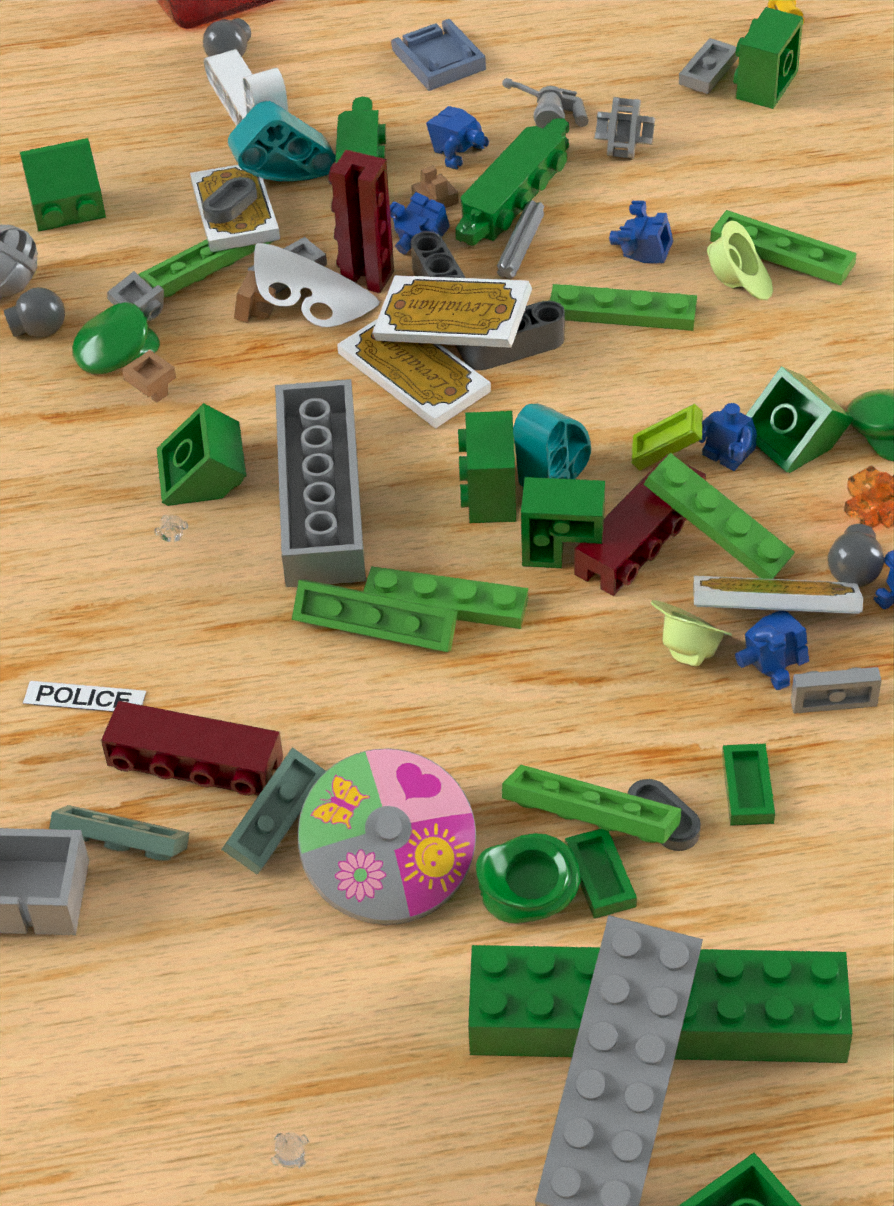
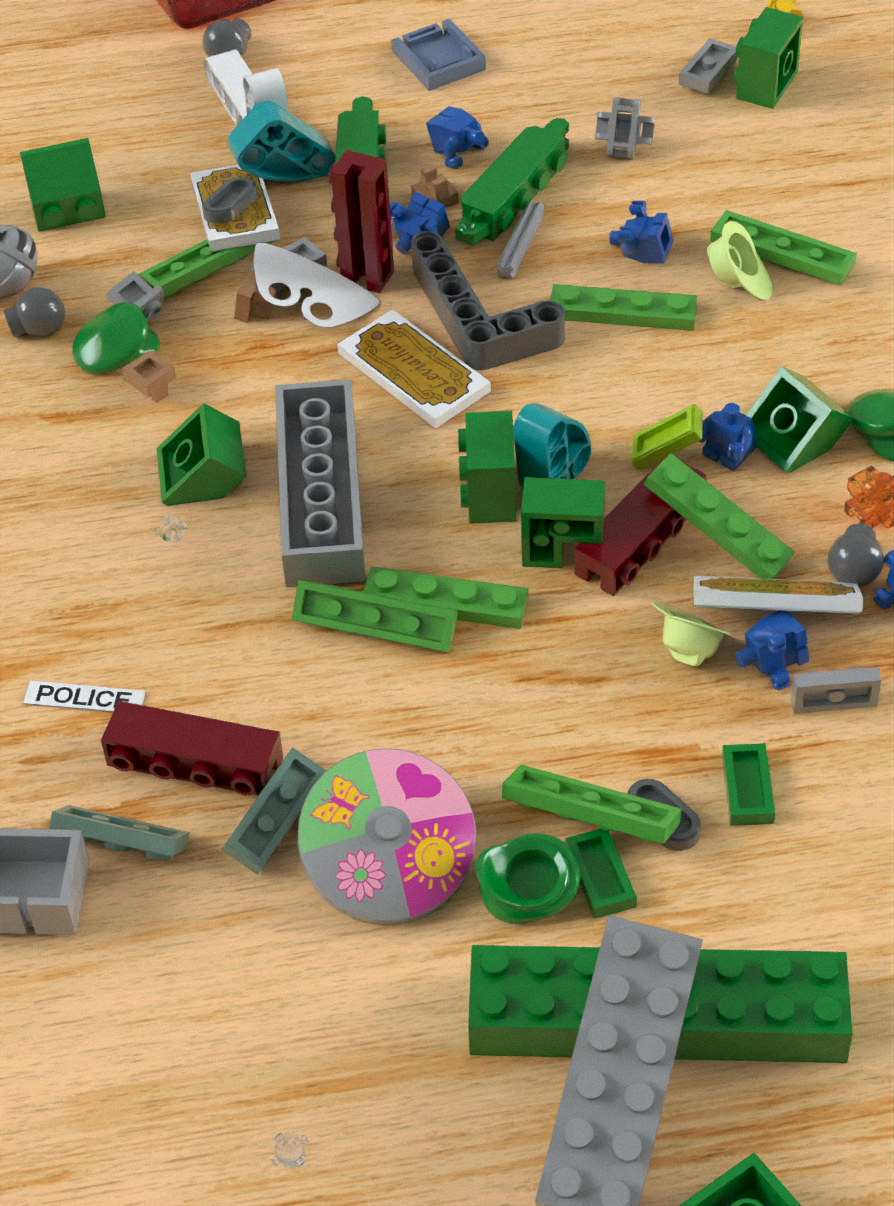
tile [372,275,532,348] -> none
light grey piece [502,78,589,128] -> none

